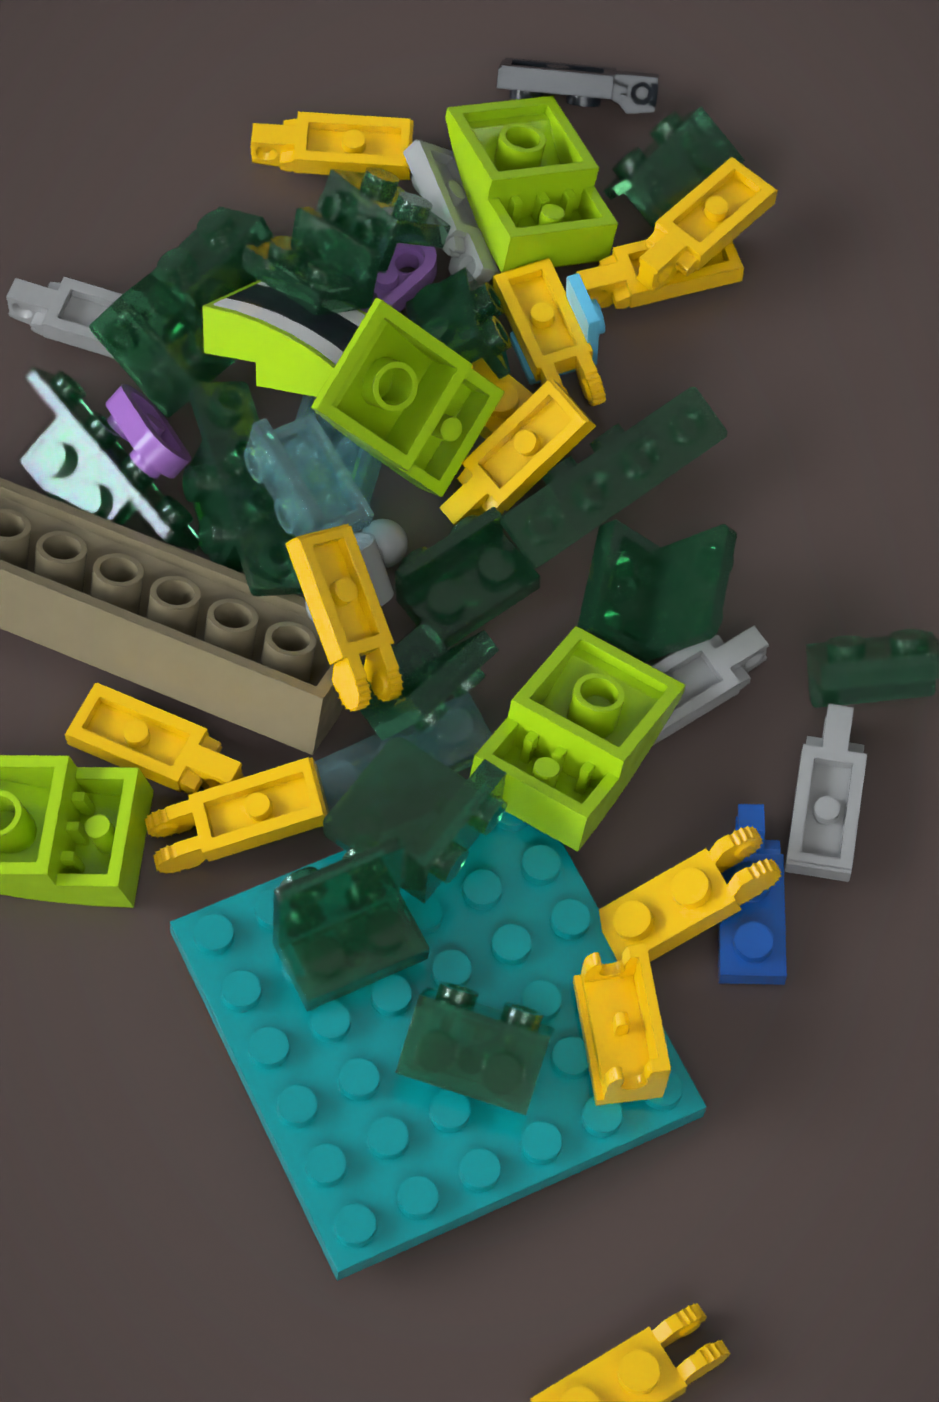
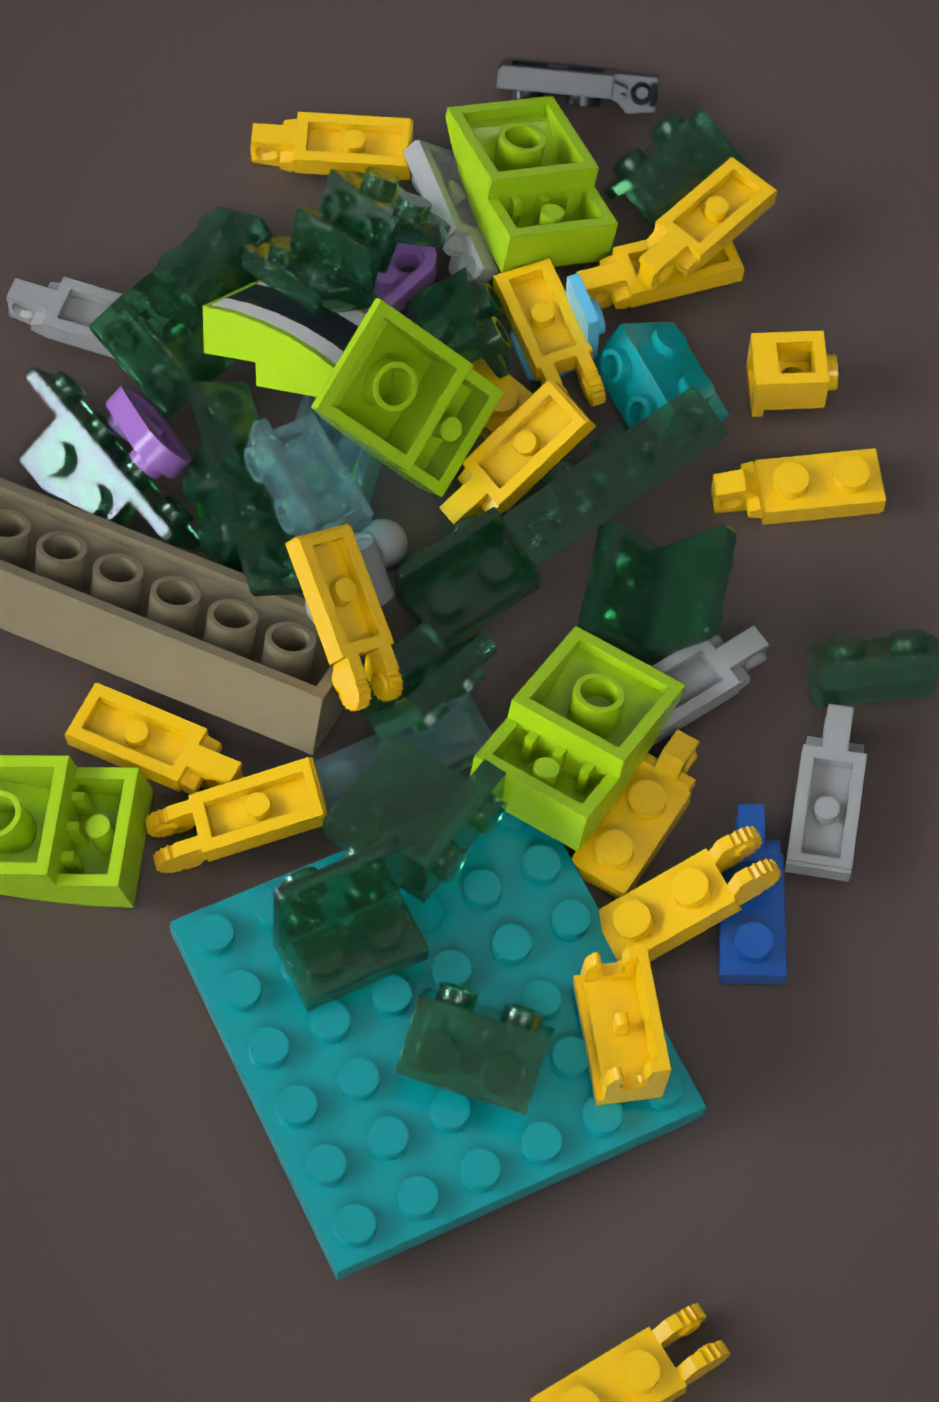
none -> yellow hinge [571,729,700,899]
none -> teal bracket [593,322,729,454]
none -> yellow hinge [711,448,886,525]
none -> yellow brick [746,330,838,417]

